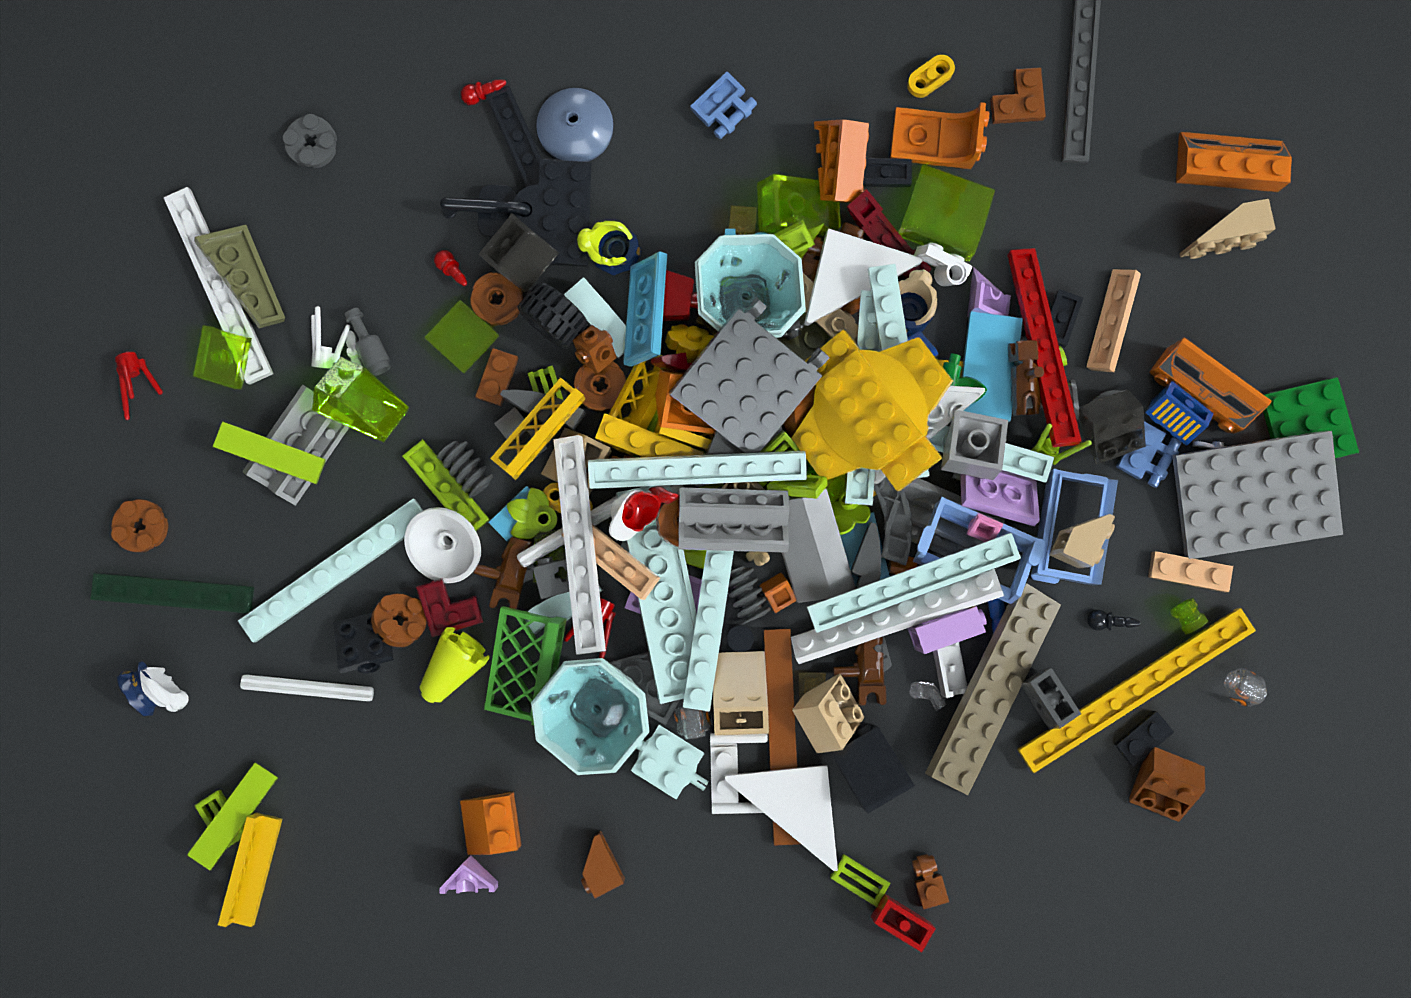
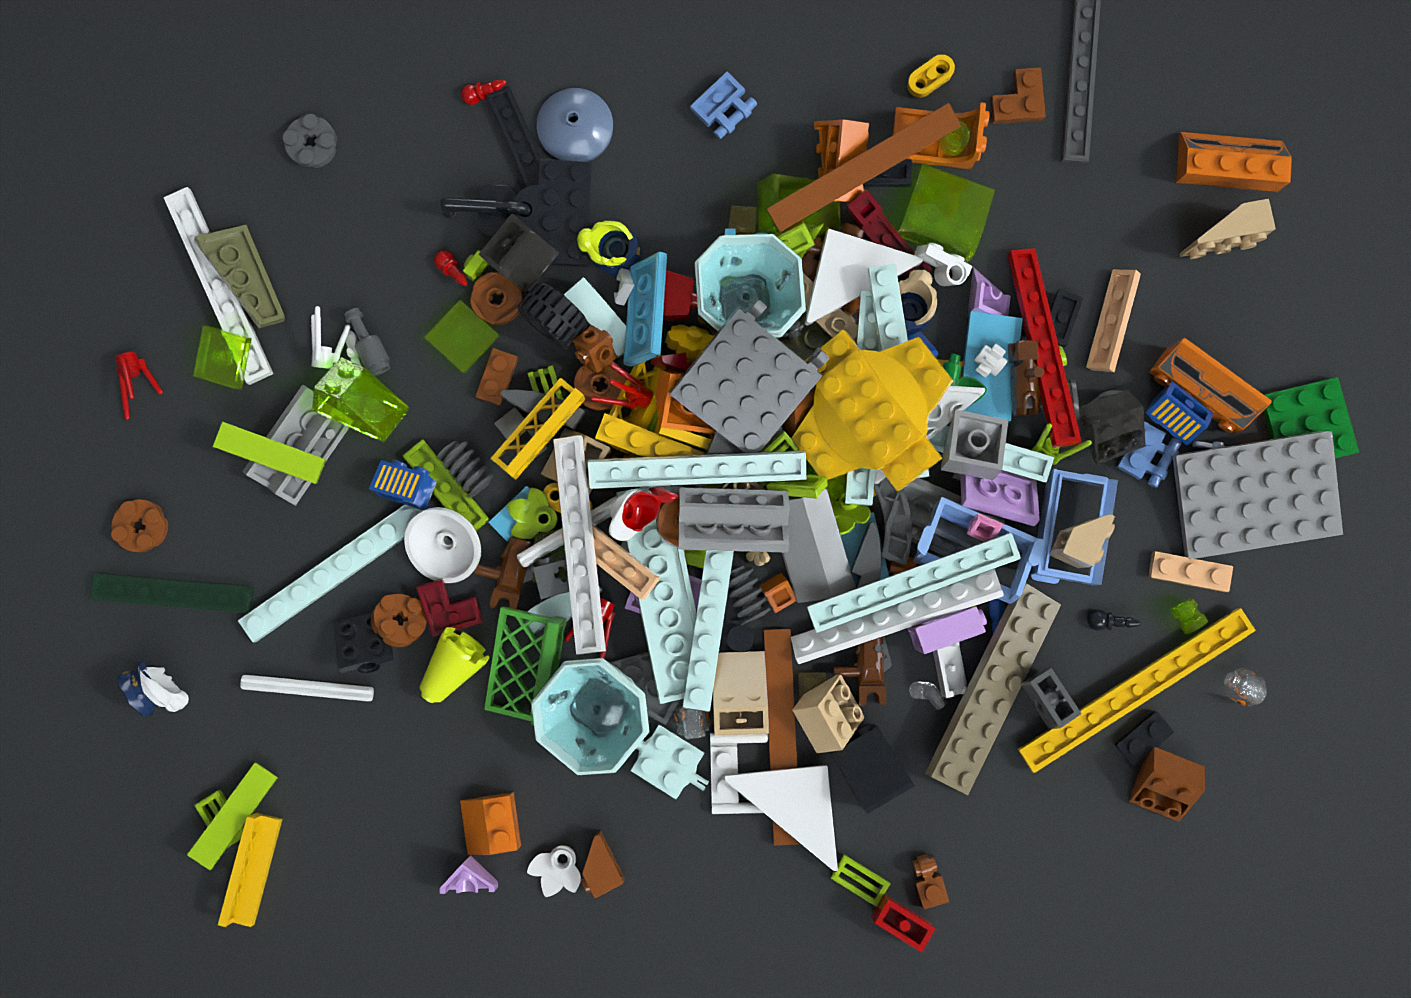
none -> blue brick [369,460,437,510]
none -> lime plate [463,250,491,282]
none -> white plate [527,845,581,897]
none -> red plant [591,363,653,409]
none -> white tile [614,268,634,306]
none -> dark orange tile [766,103,961,233]
none -> clear neon green wheel [940,122,970,156]
none -> white gear [974,344,1007,377]

